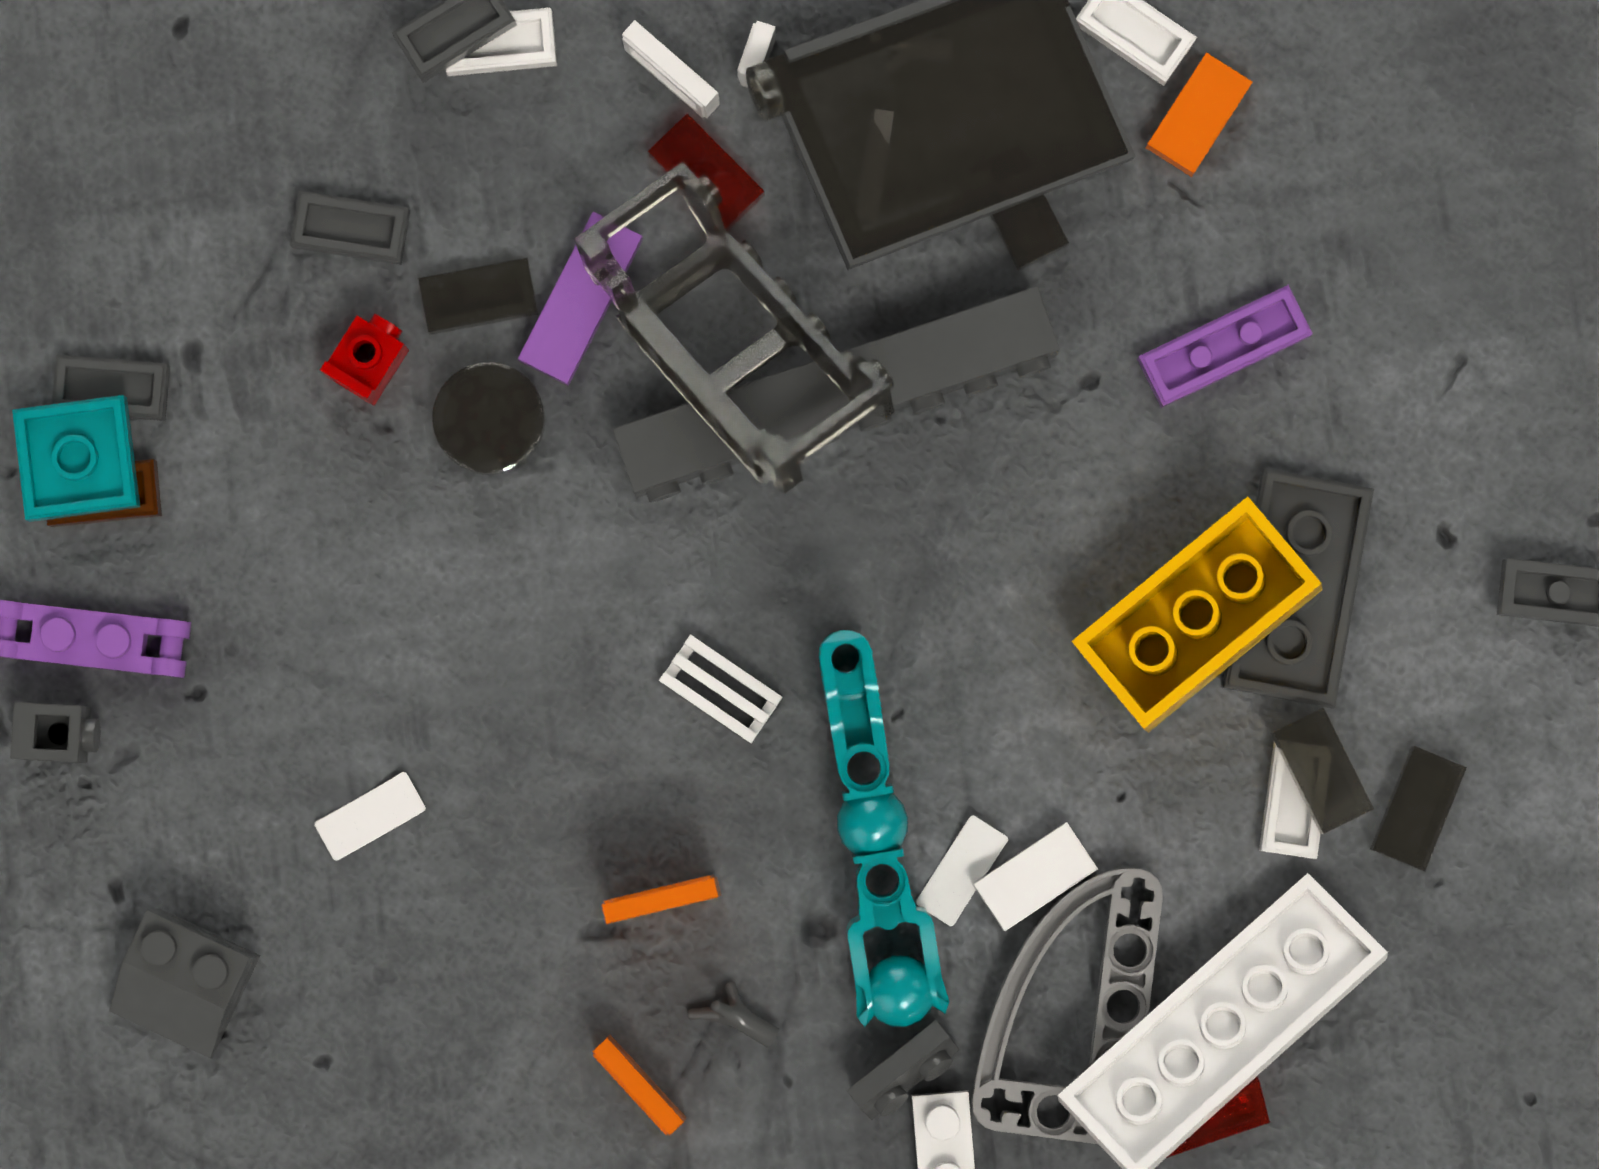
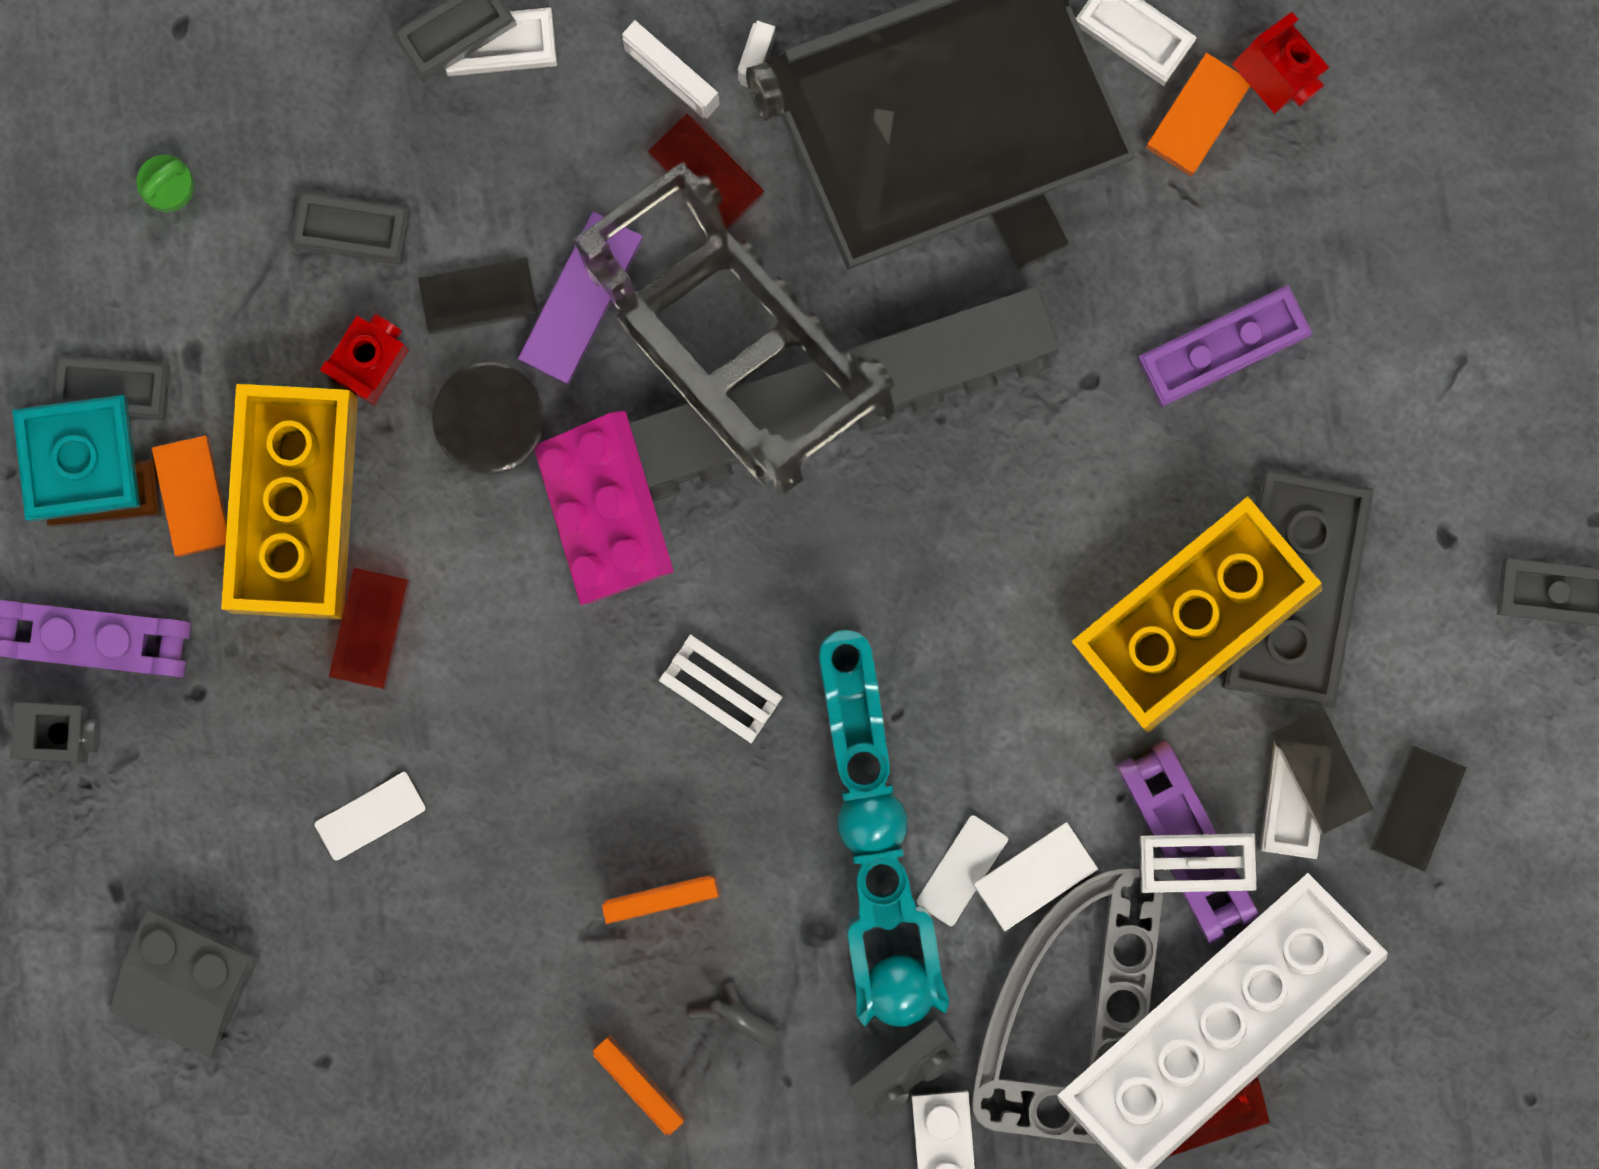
none -> bright green tile [136,155,195,213]
none -> orange tile [152,435,227,557]
none -> yellow brick [221,384,358,620]
none -> clear red plate [329,568,411,690]
none -> dark pink plate [533,411,674,605]
none -> medium lavender plate [1115,739,1259,945]
none -> white tile [1139,833,1256,893]
none -> red brick [1232,12,1330,114]

